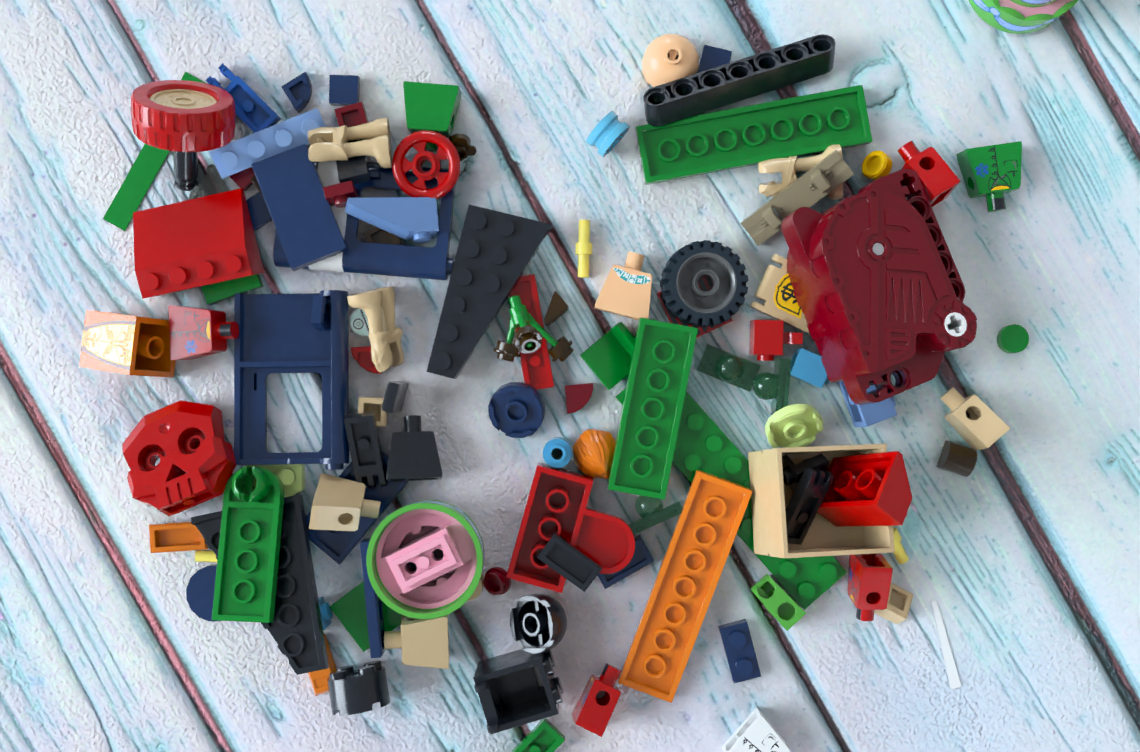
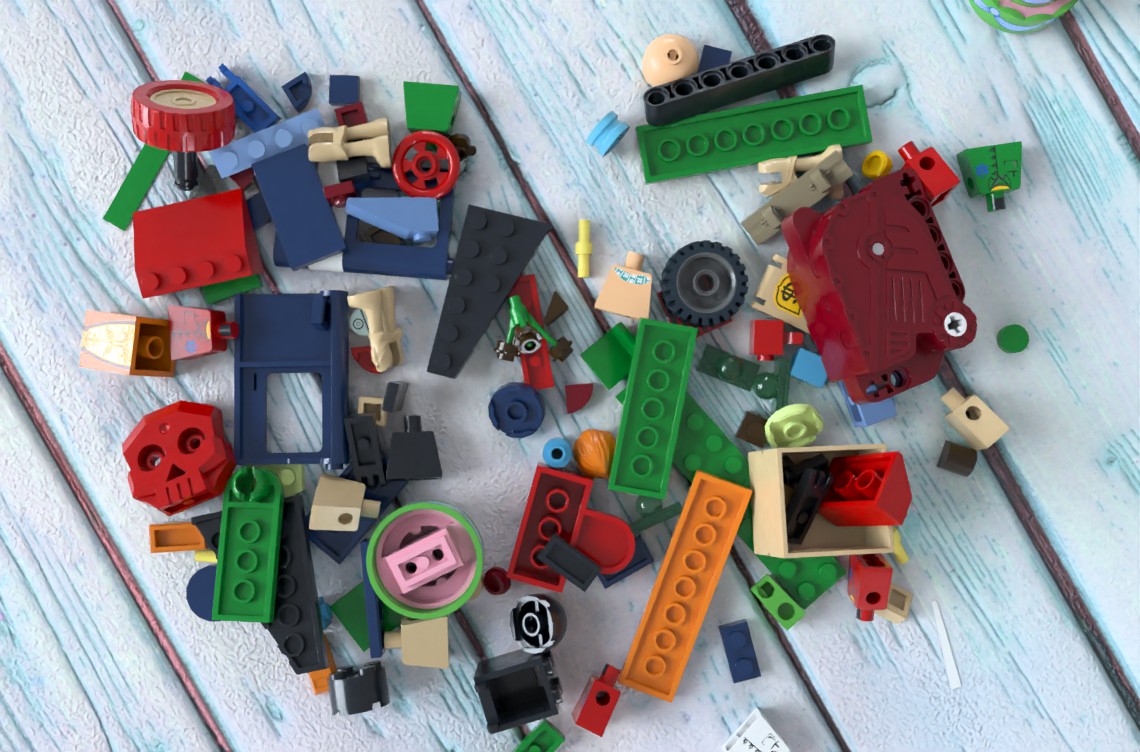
none -> dark brown plate [735,411,768,448]

